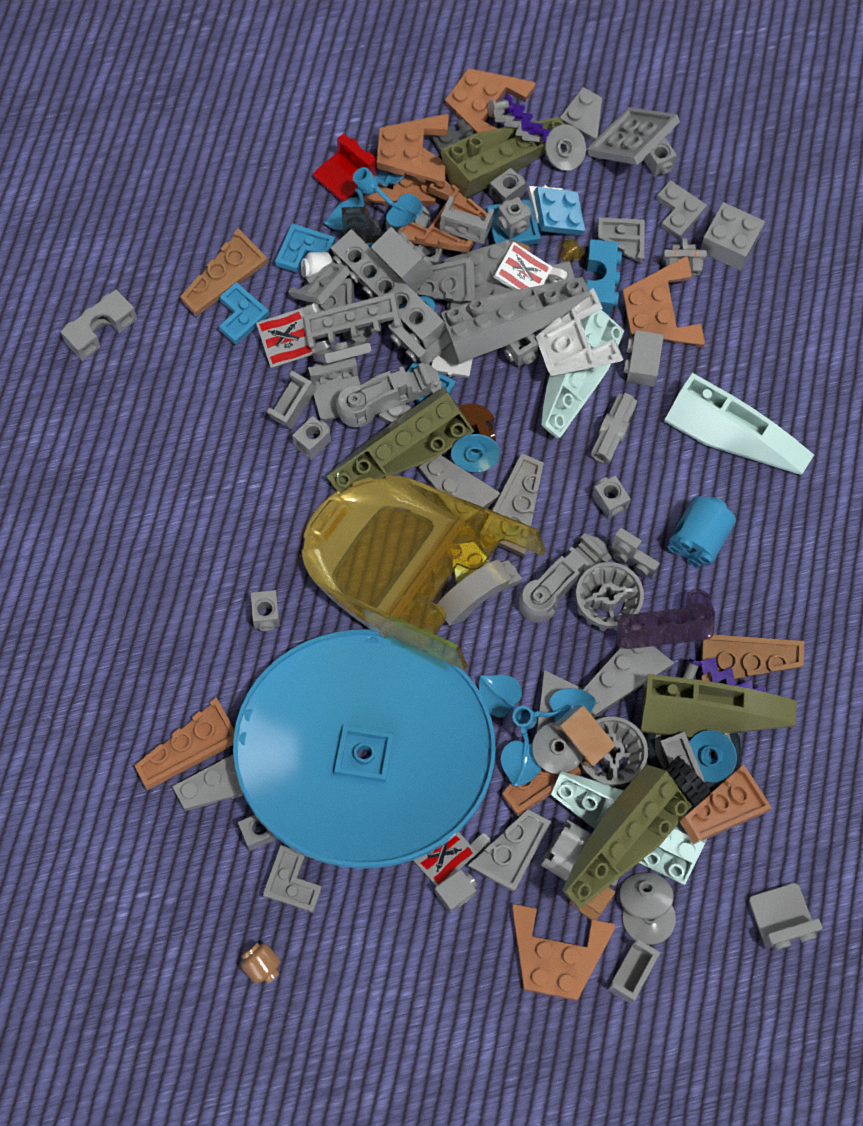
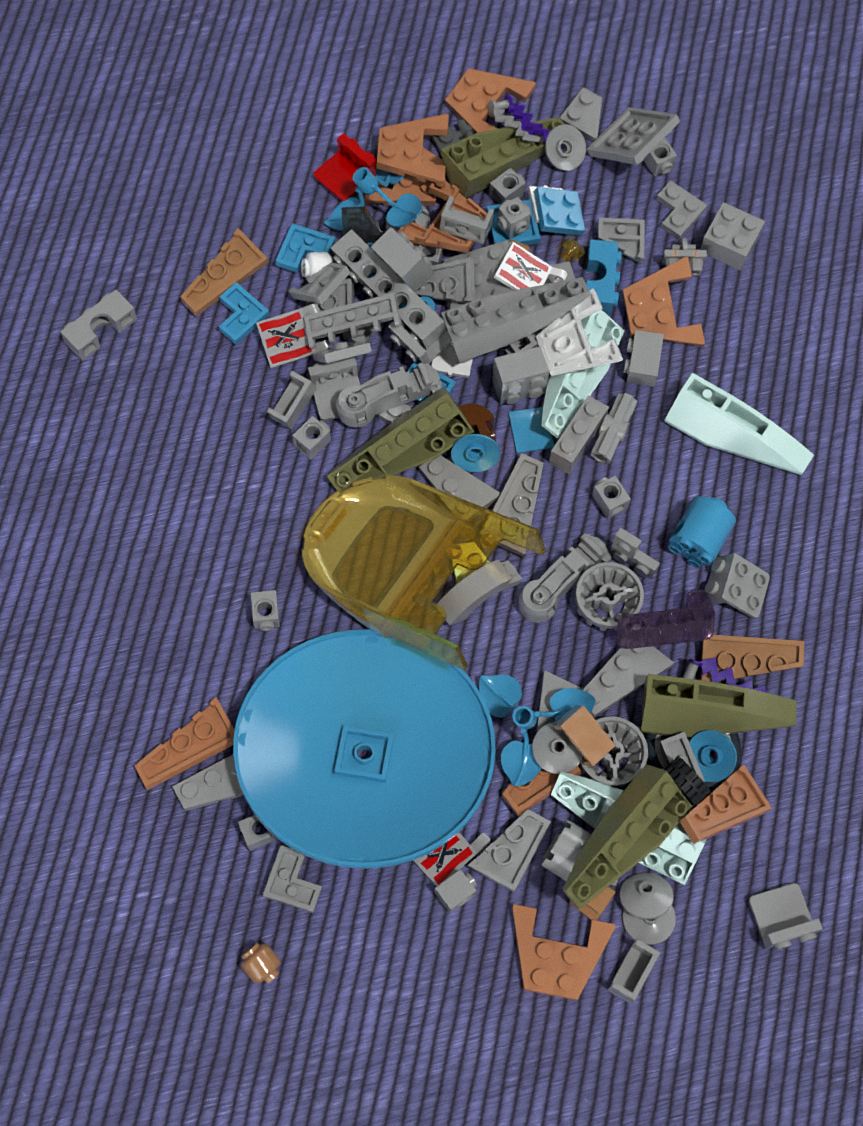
none -> light grey brick [492,346,549,405]
none -> dark azure window [509,407,554,454]
none -> light grey arch [549,395,609,475]
none -> light grey bracket [703,553,770,618]

